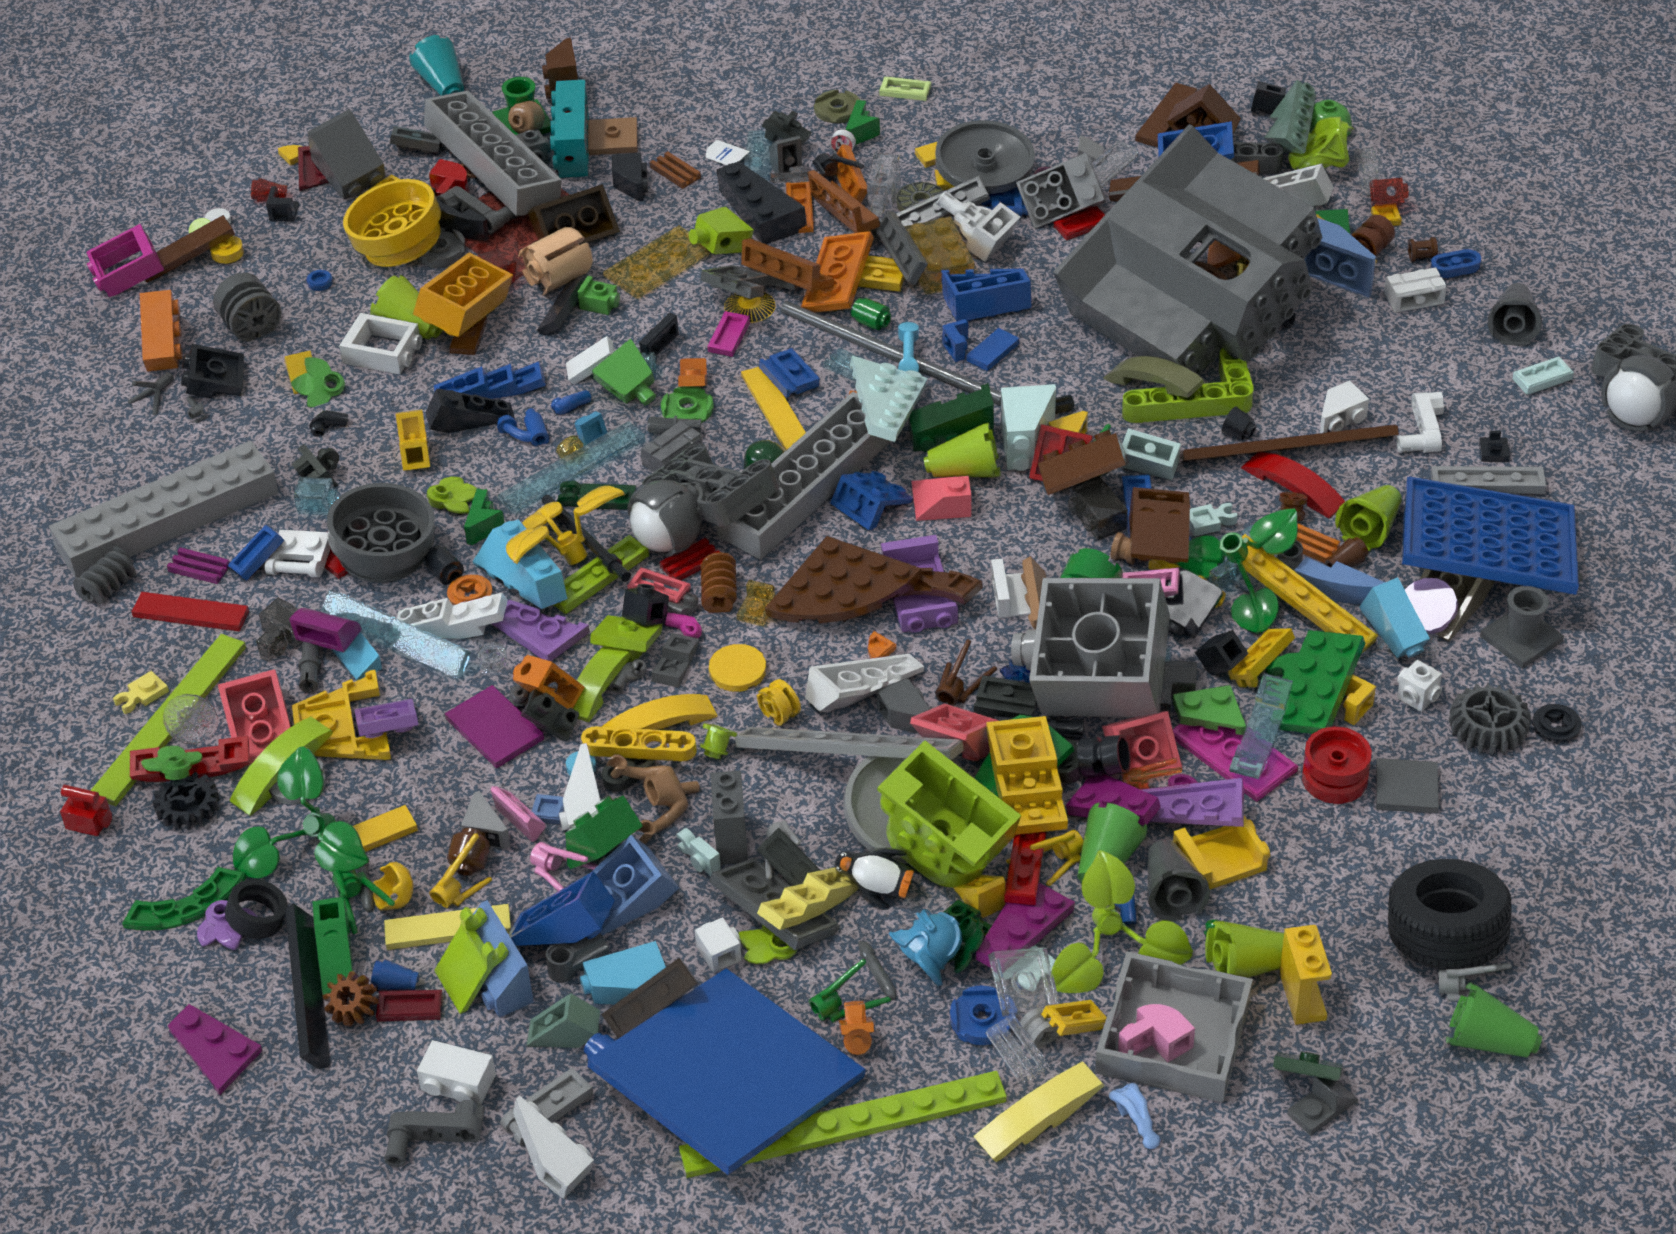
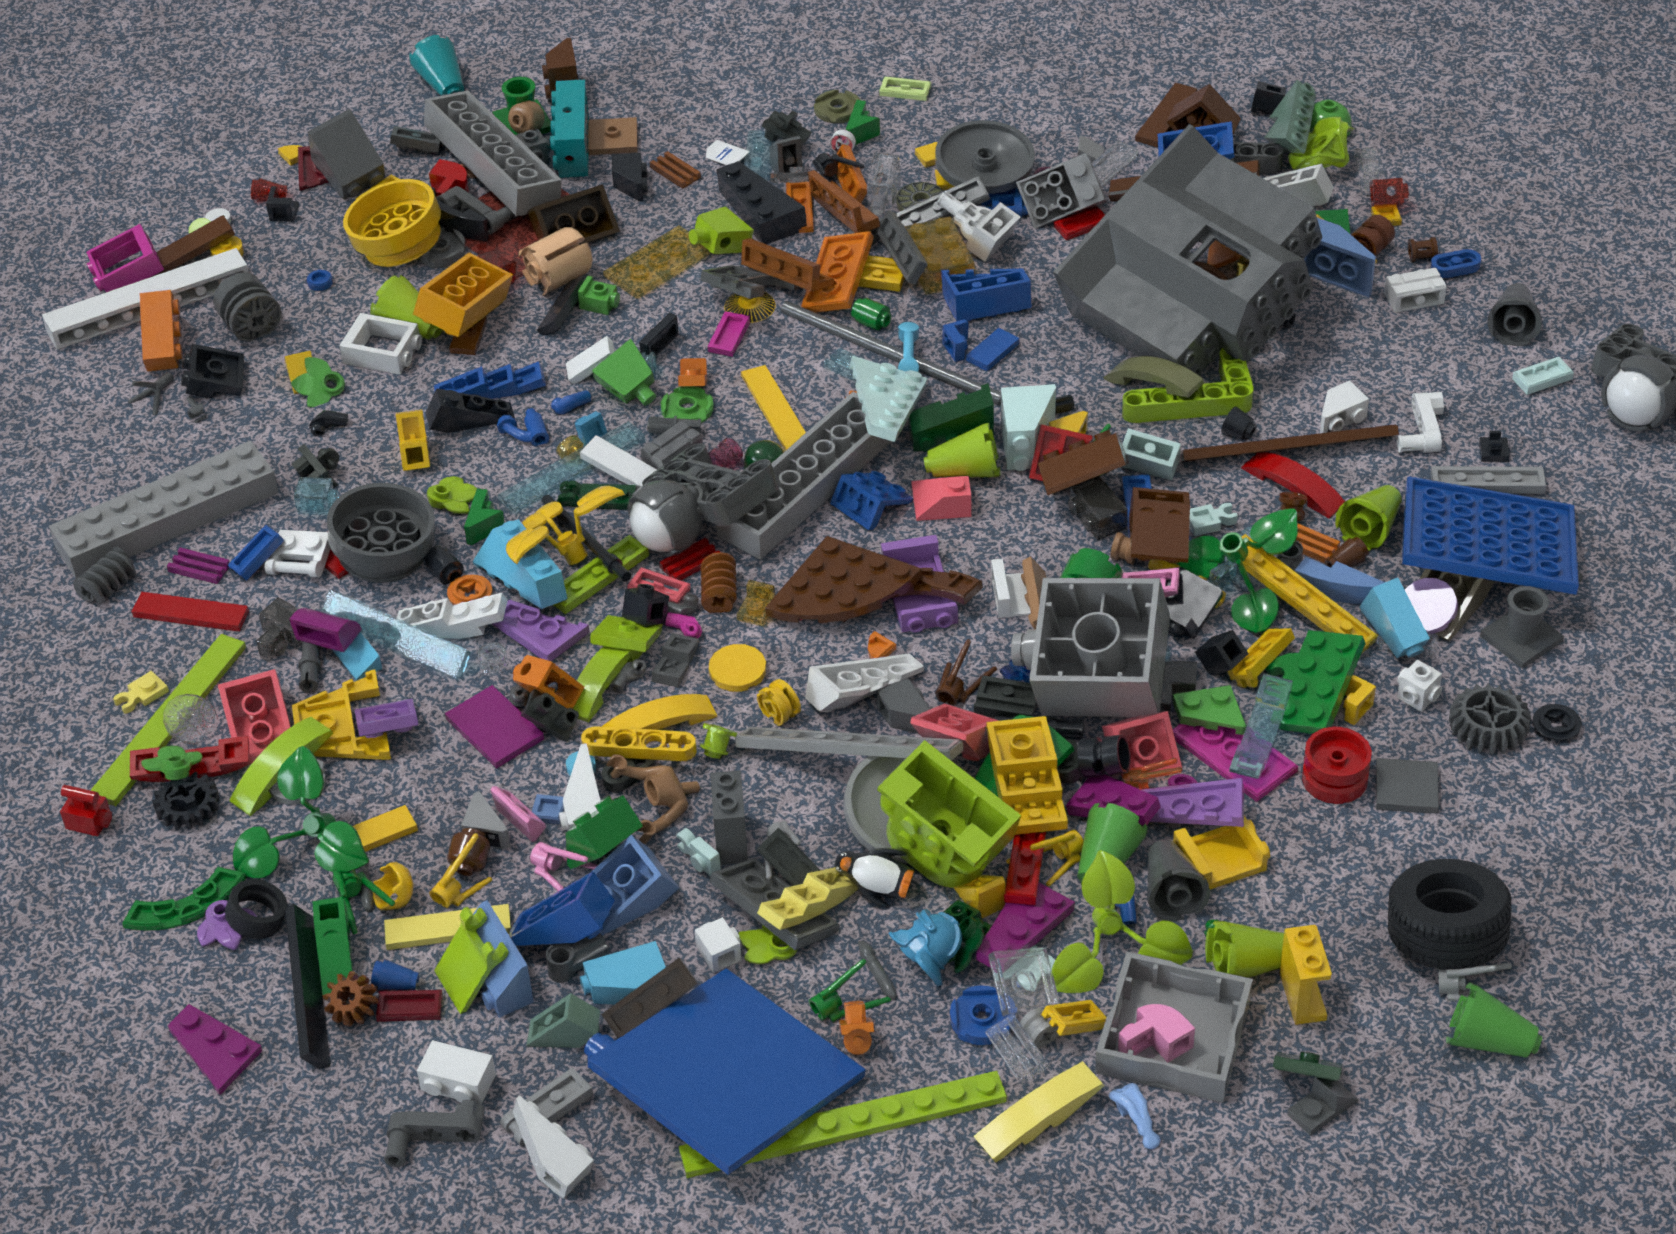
blue plate [759,348,820,398] -> none
none -> white brick [42,248,249,350]
none -> white tile [580,435,657,490]
none -> clear pink wheel [708,438,743,469]

